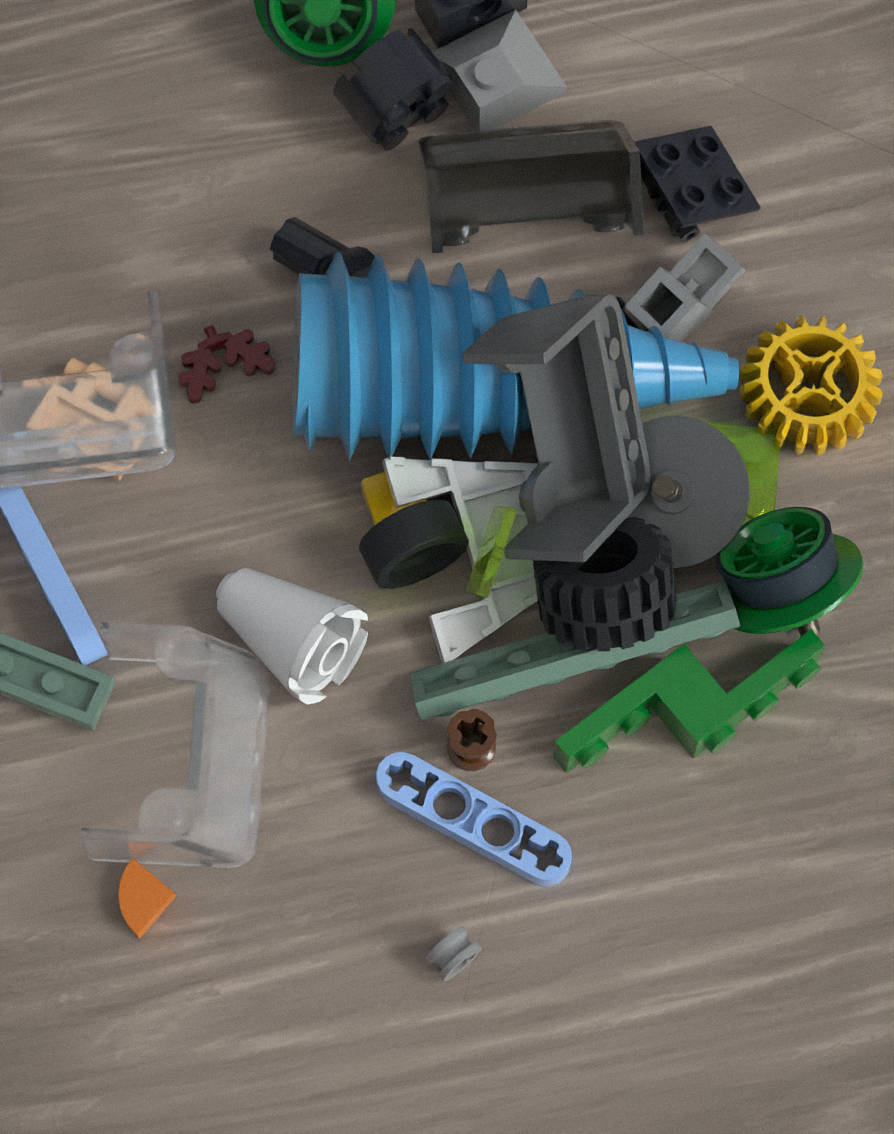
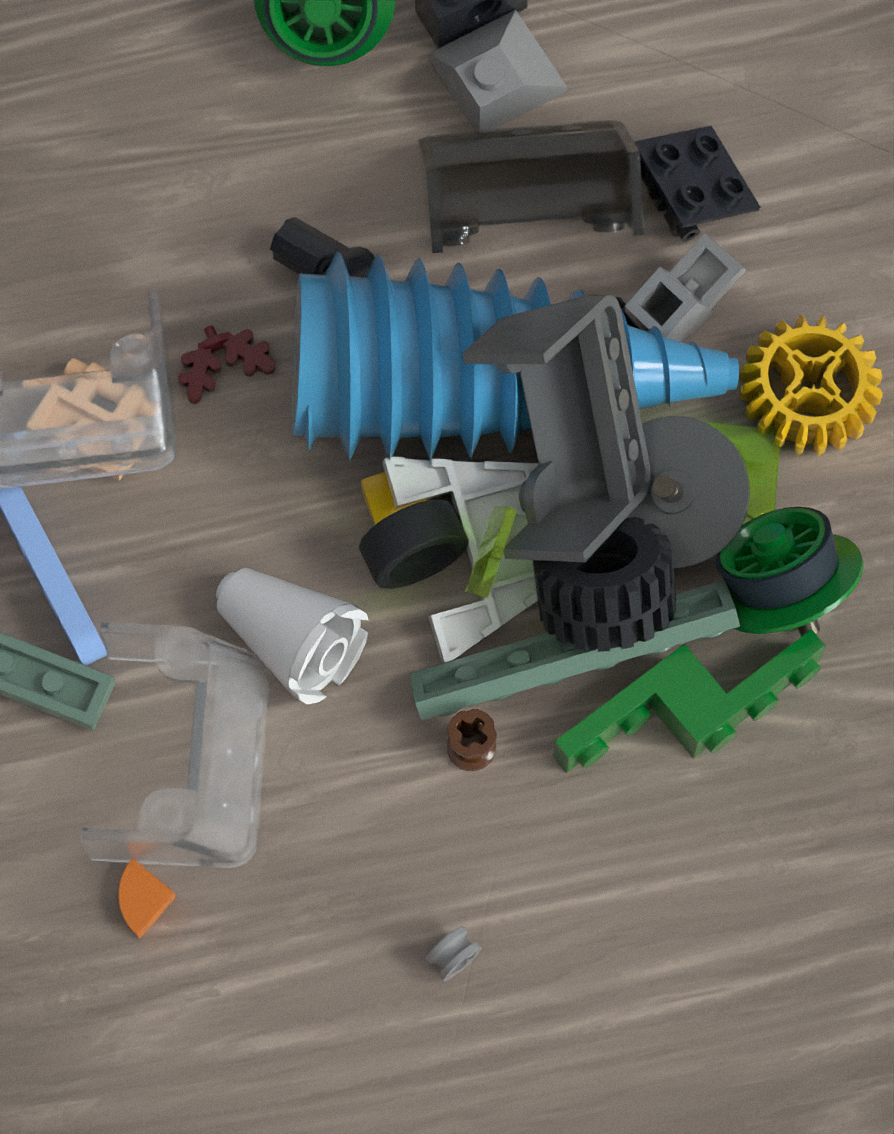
black brick [333,28,453,151] -> none
light blue beam [376,752,572,887] -> none

